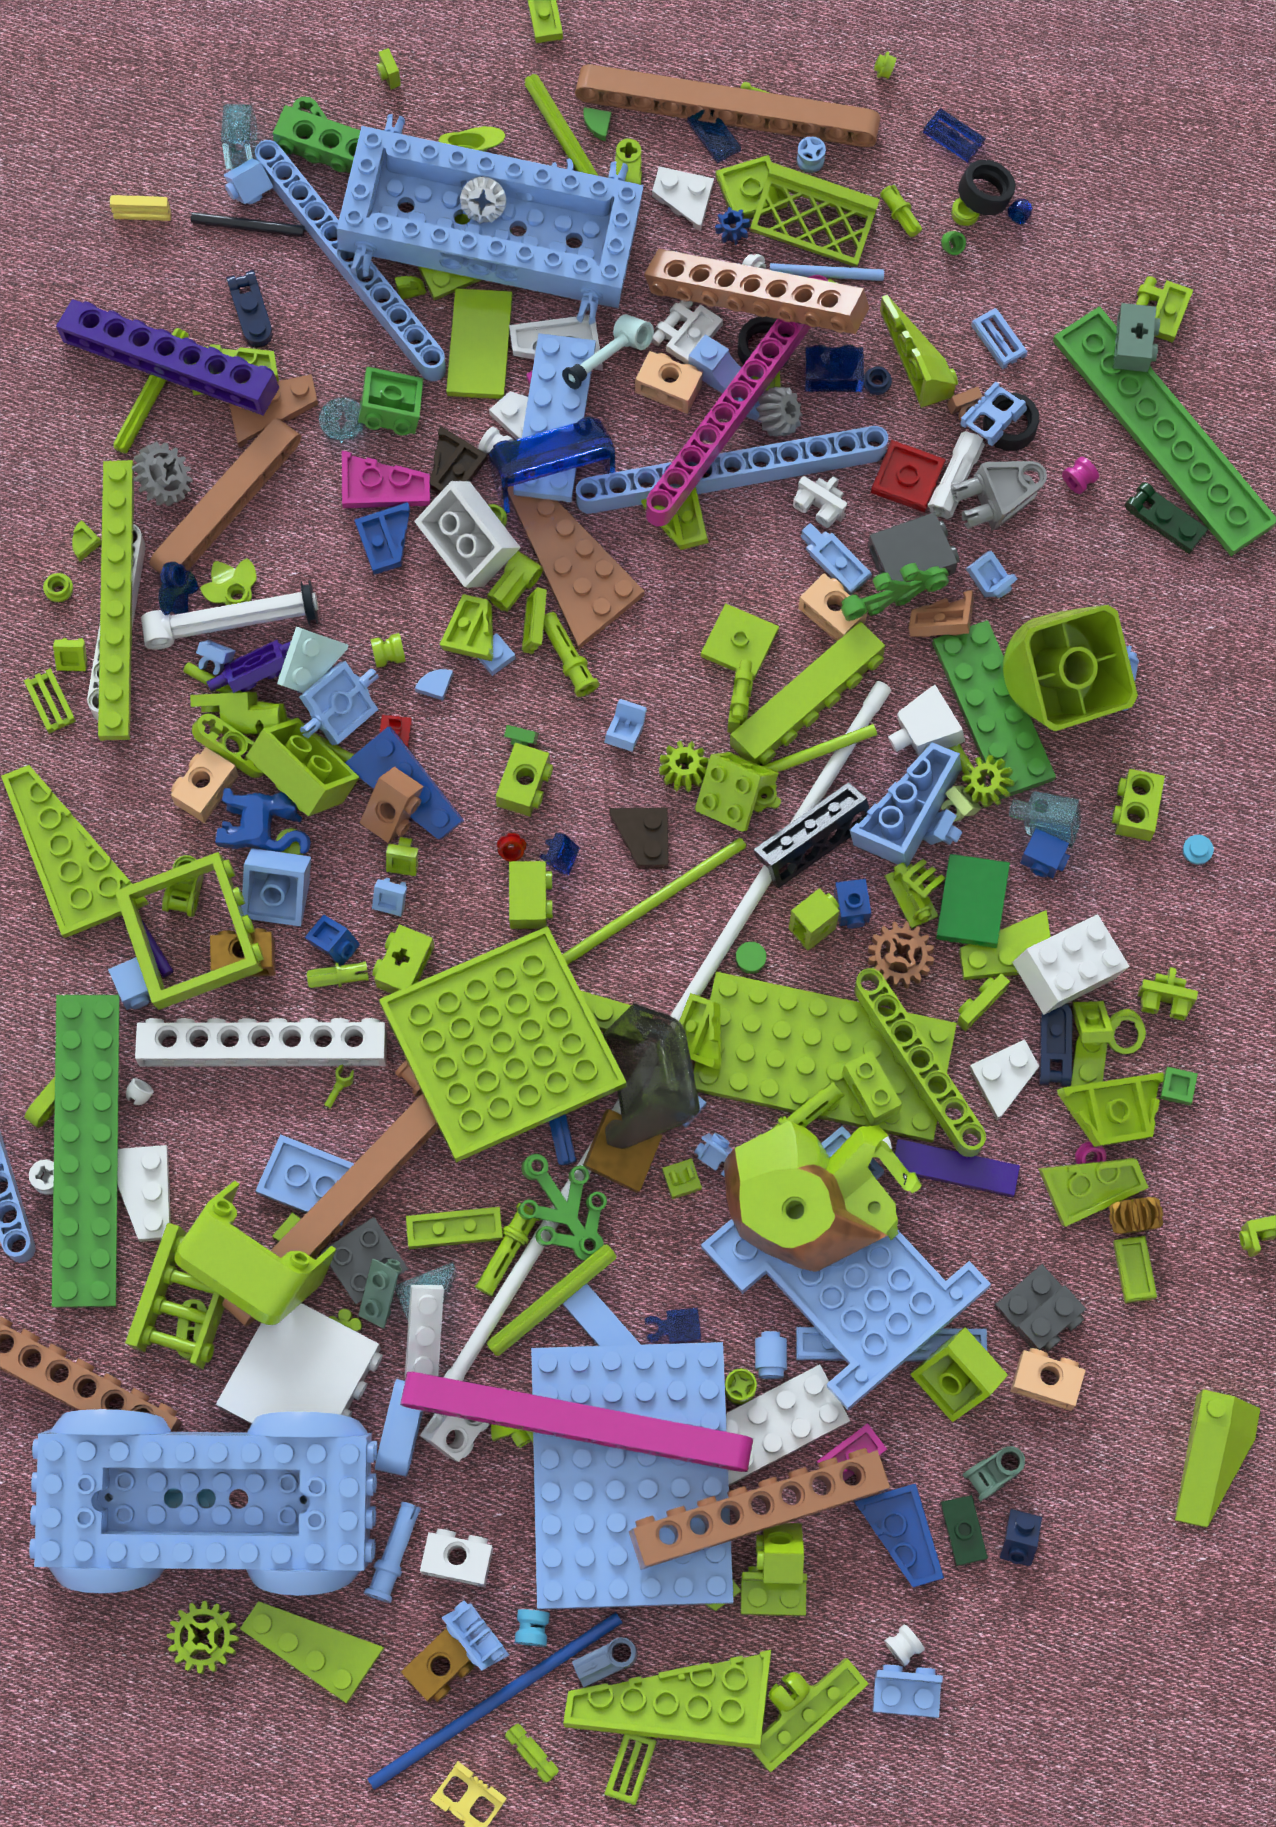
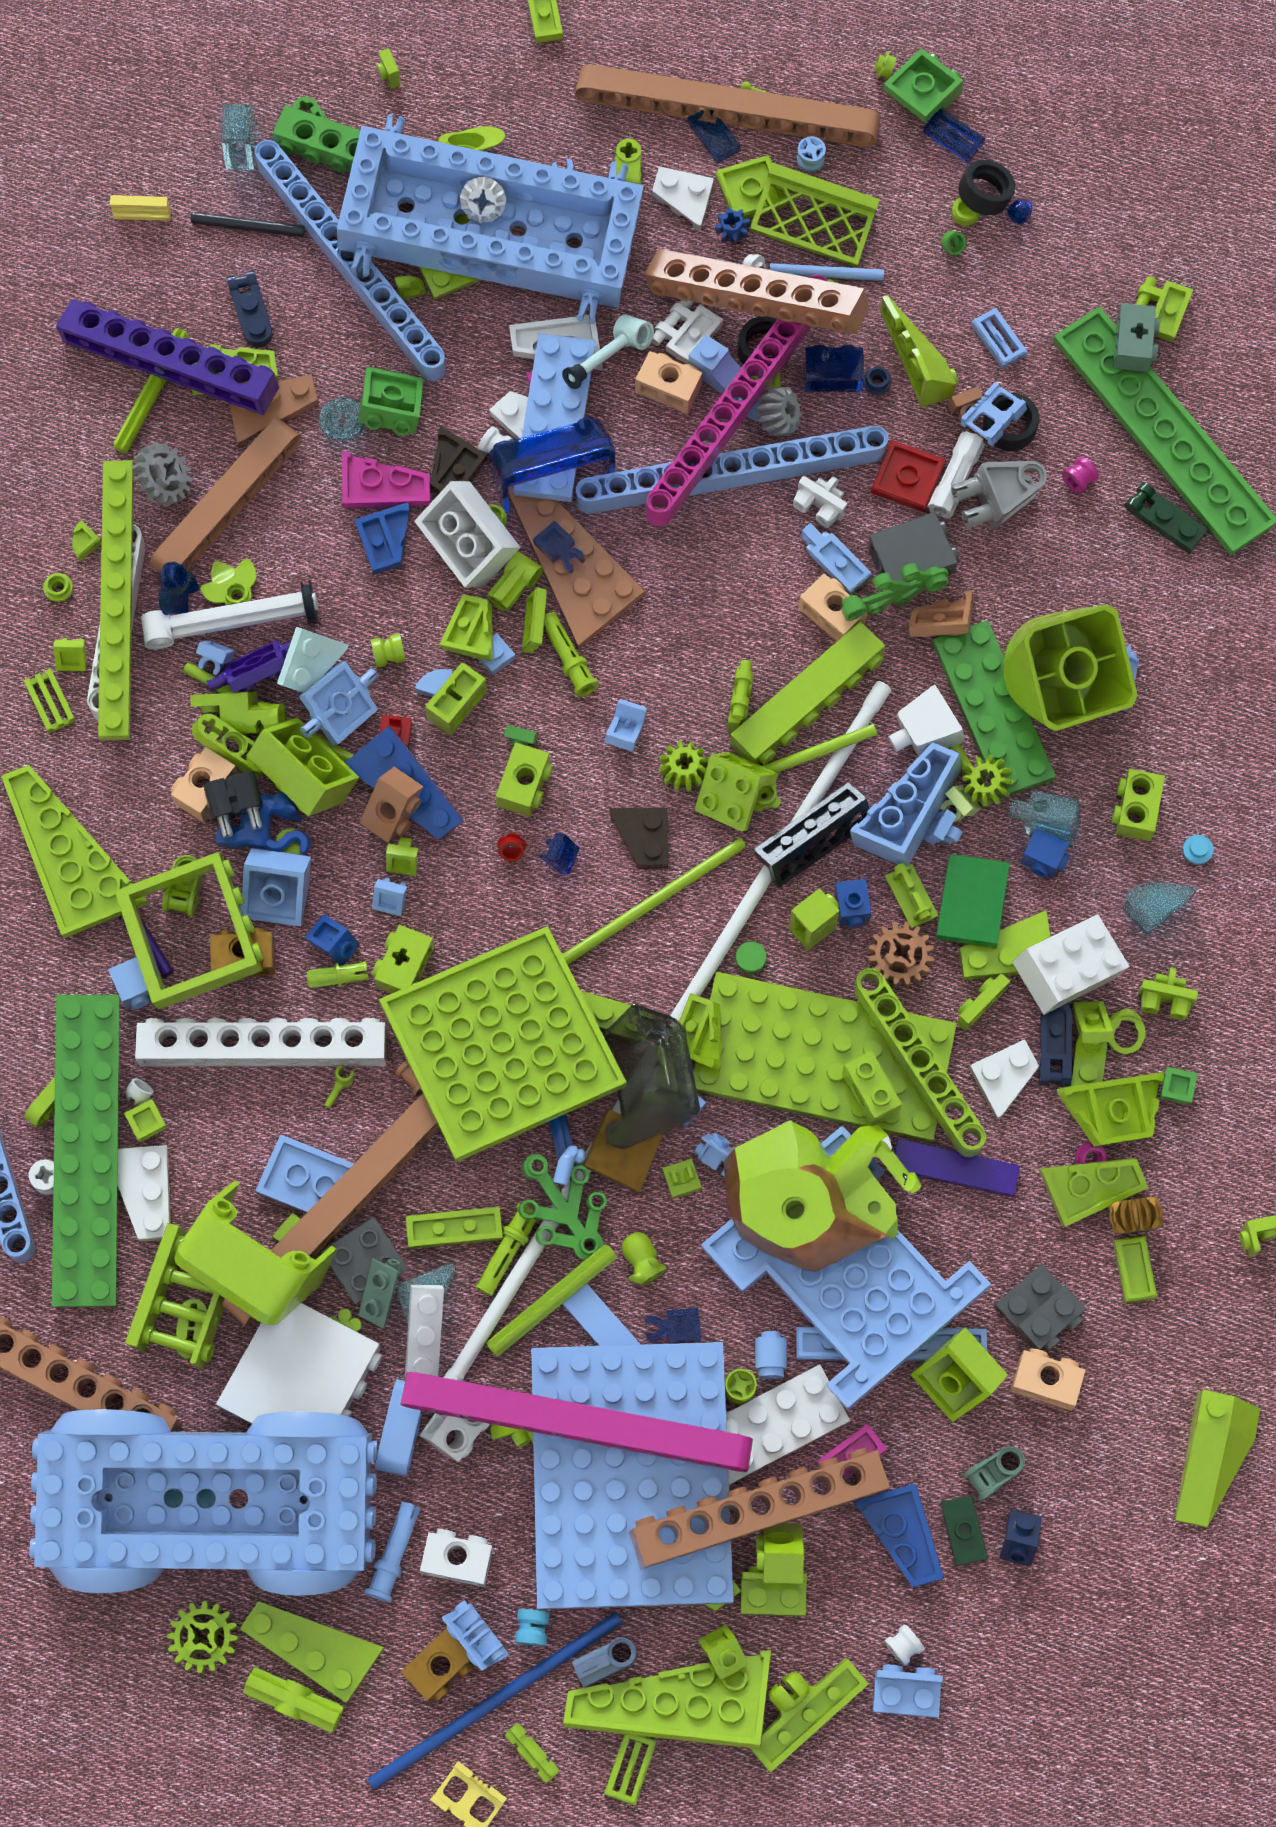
light blue brick [224,158,273,204] -> none
lime tile [446,288,513,399] -> none
lime brick [509,861,553,929] -> none
lime axle [525,74,598,176] -> none
bright green tile [583,107,612,141] -> none
lime wing [641,486,709,550] -> none
lime plate [701,603,779,680] -> none
lime pin [757,1080,845,1137] -> none
lime axle [880,185,922,237] -> none
lime tile [902,859,945,898] -> none
light blue bracket [966,551,1017,598] -> none
none -> lime tile [124,1099,167,1143]
none -> black piece [203,771,264,838]
none -> lime piece [243,1667,345,1734]
none -> lime brick [425,662,487,736]
none -> clear blue plate [533,520,585,573]
none -> light blue arm [553,1146,586,1186]
none -> lime animal [621,1232,667,1286]
none -> lime bracket [697,1624,748,1679]
none -> bright green plate [883,48,963,122]
none -> clear light blue slope [1122,882,1197,936]

